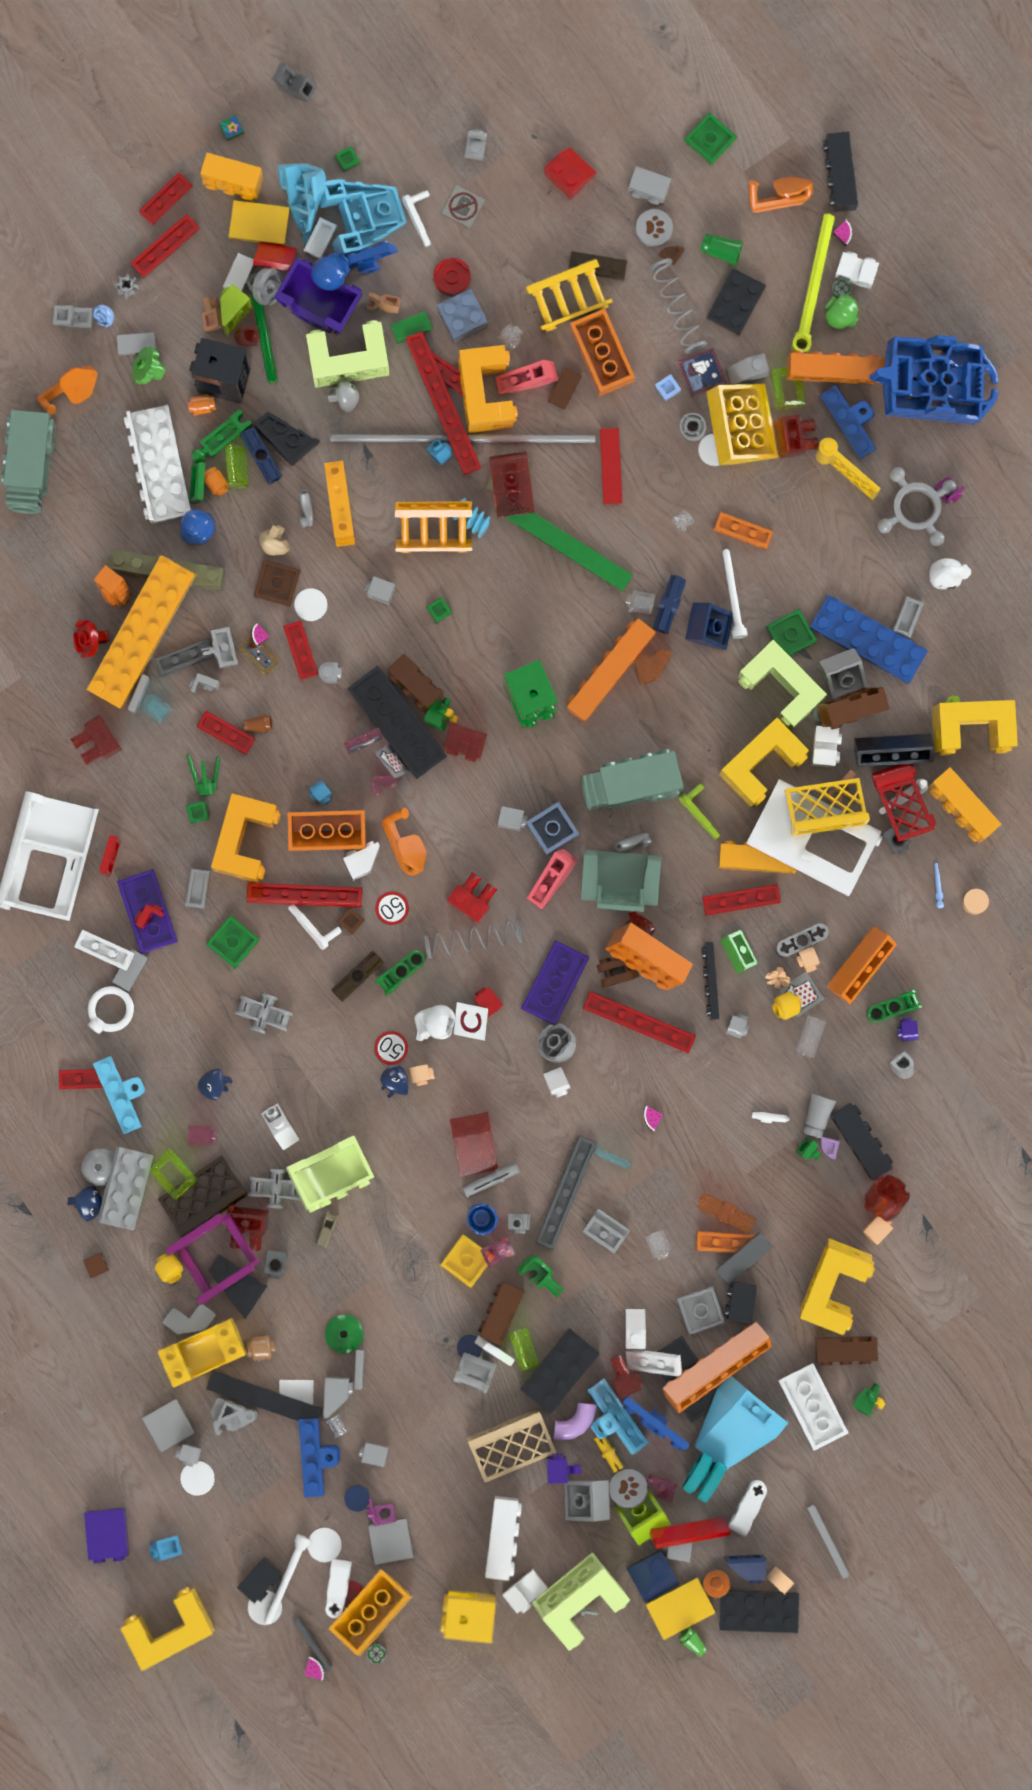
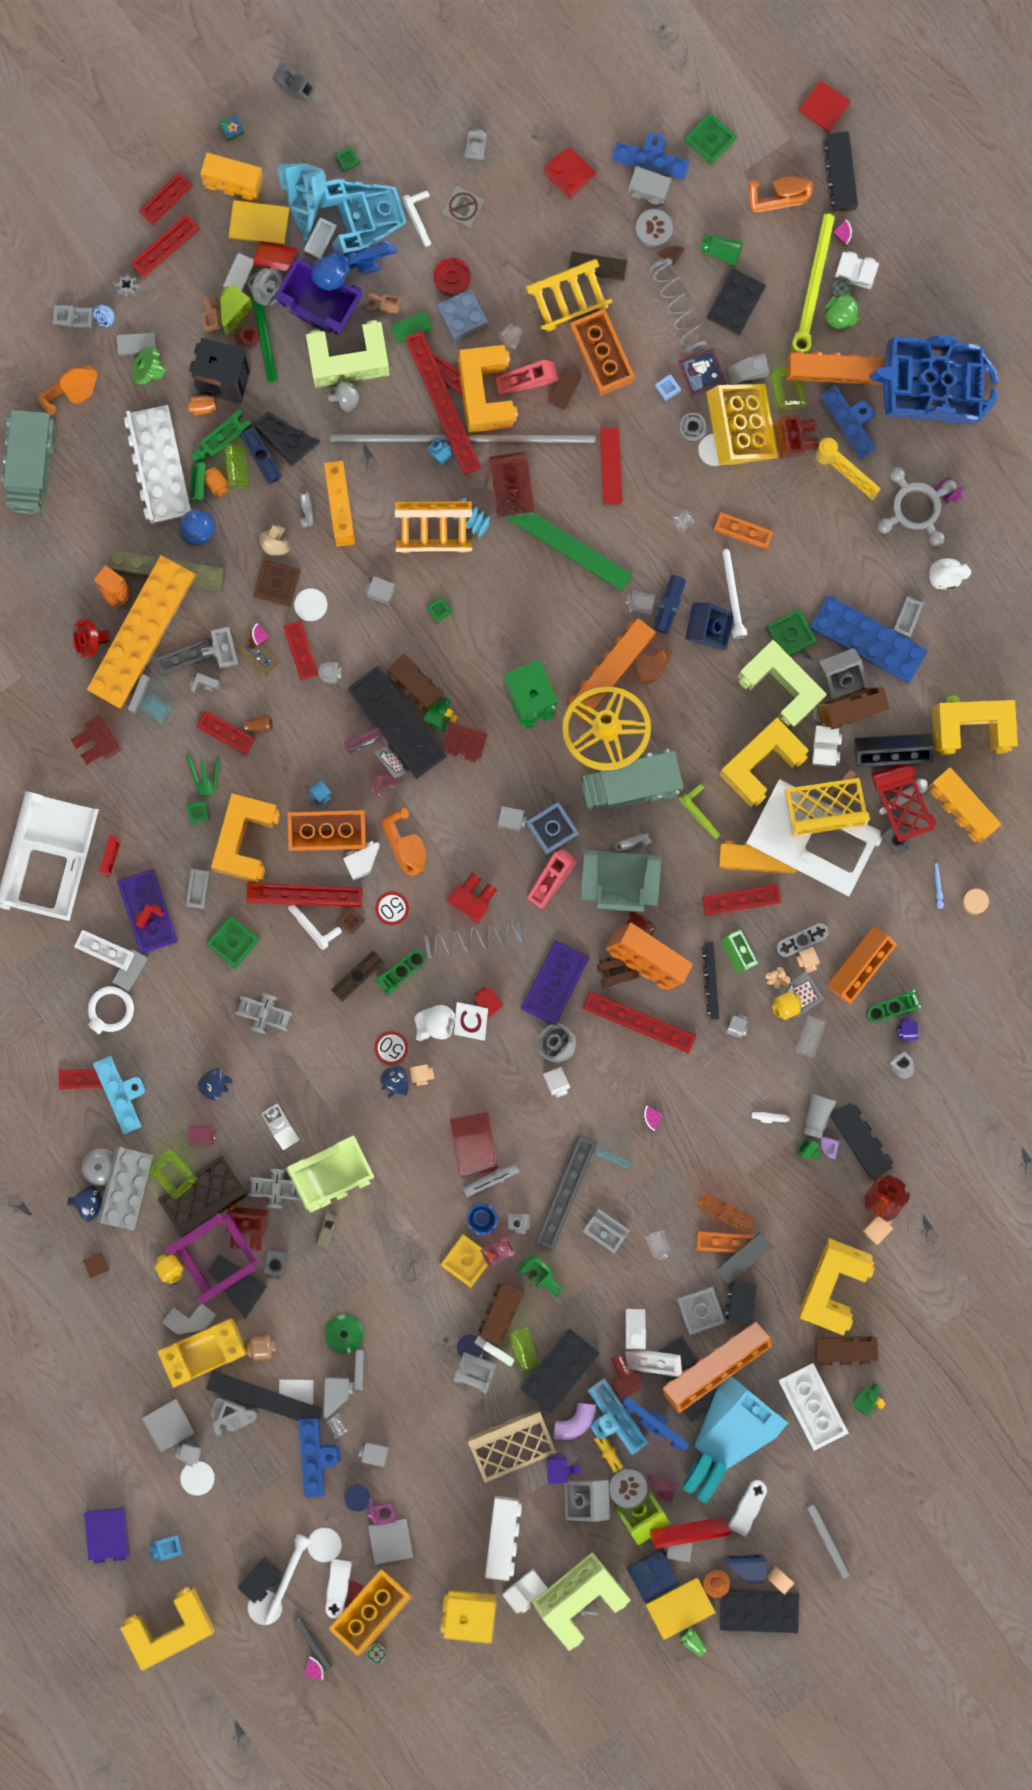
none -> yellow wheel [563,687,651,770]
none -> blue plate [612,133,689,179]
none -> red tile [798,80,851,133]

